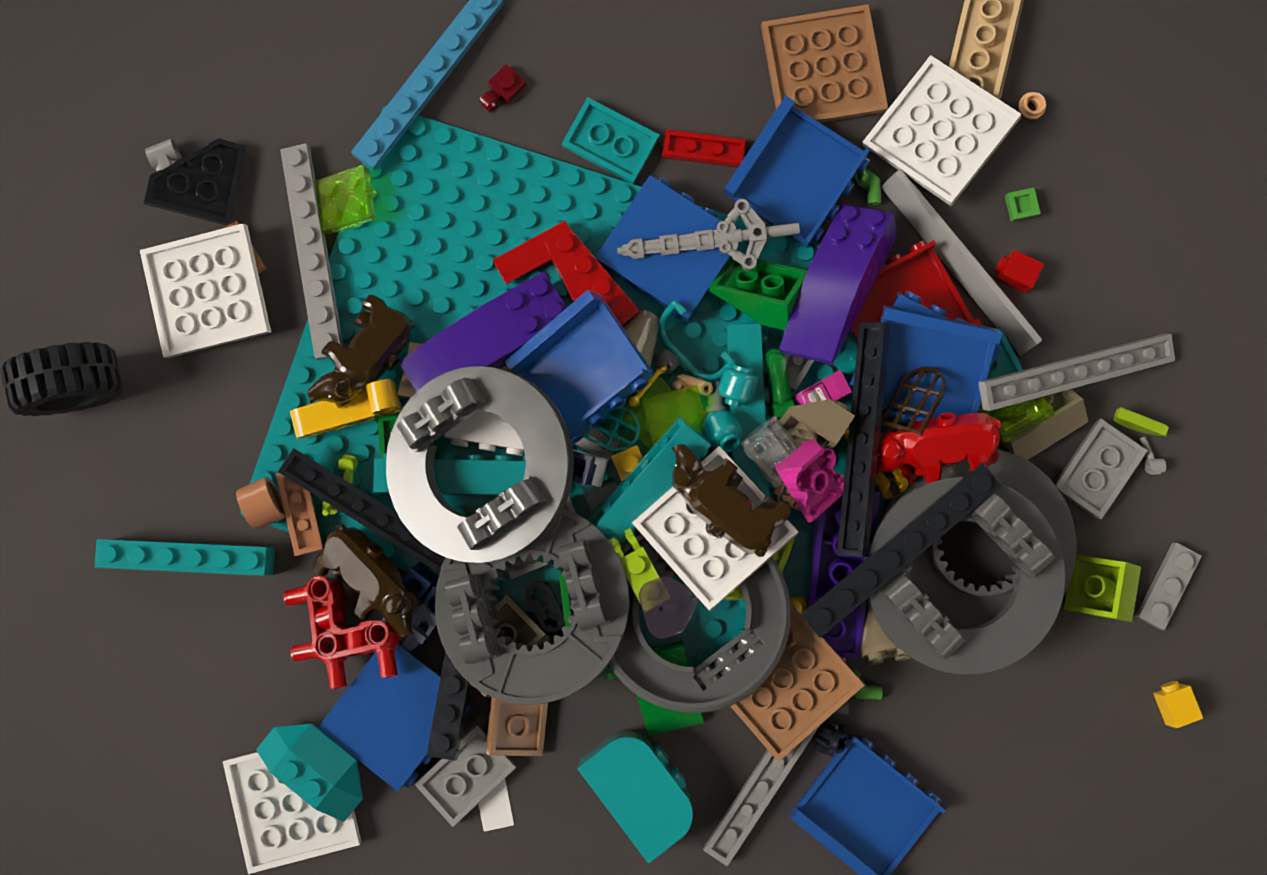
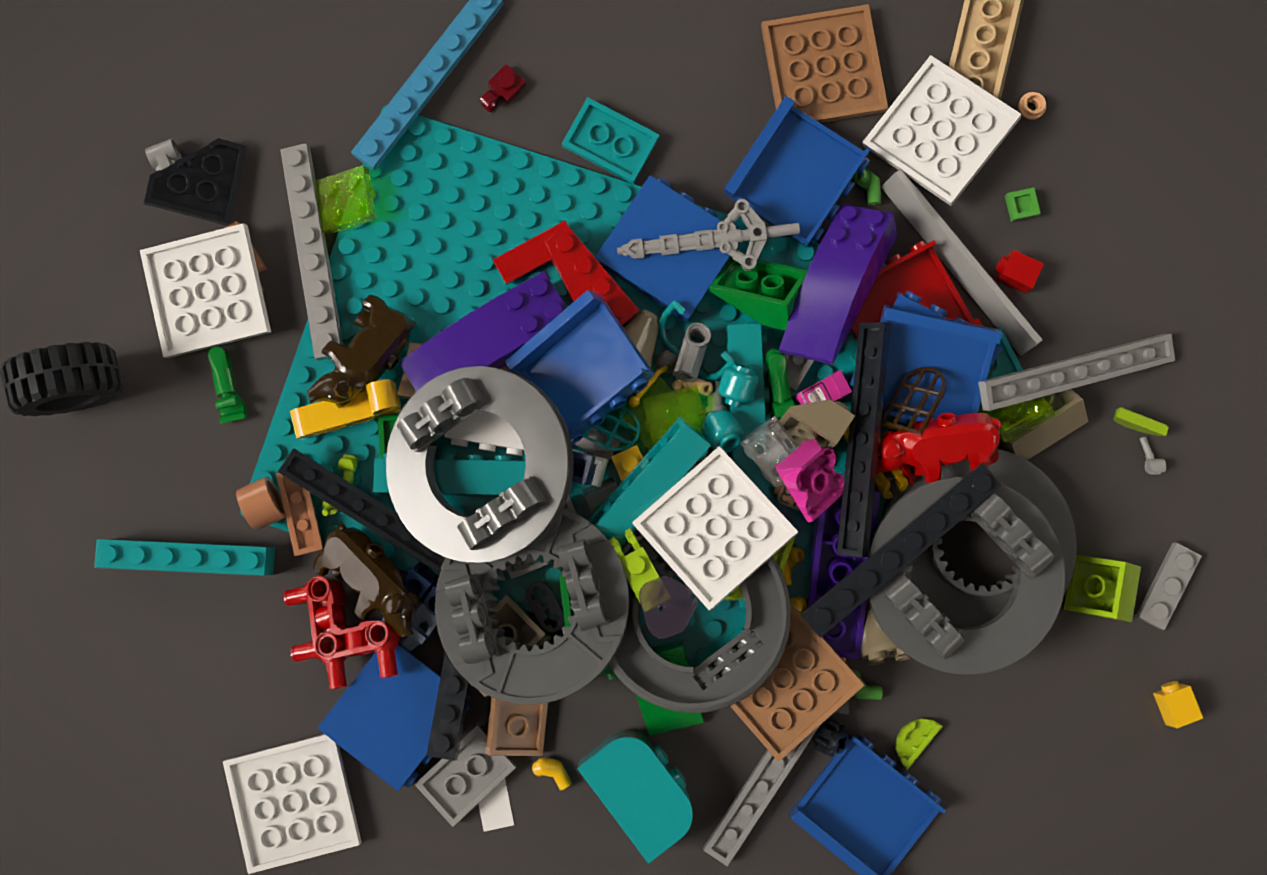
teal wedge [256,723,363,822] -> none
red tile [662,129,747,168] -> none
dark brown animal [671,444,791,557] -> none
light grey plate [1054,419,1148,520] -> none
none -> green piece [208,346,247,424]
none -> yellow arm [532,757,573,790]
none -> light grey piece [672,323,711,382]
none -> yellow arm [782,546,805,585]
none -> lime tile [895,718,943,770]

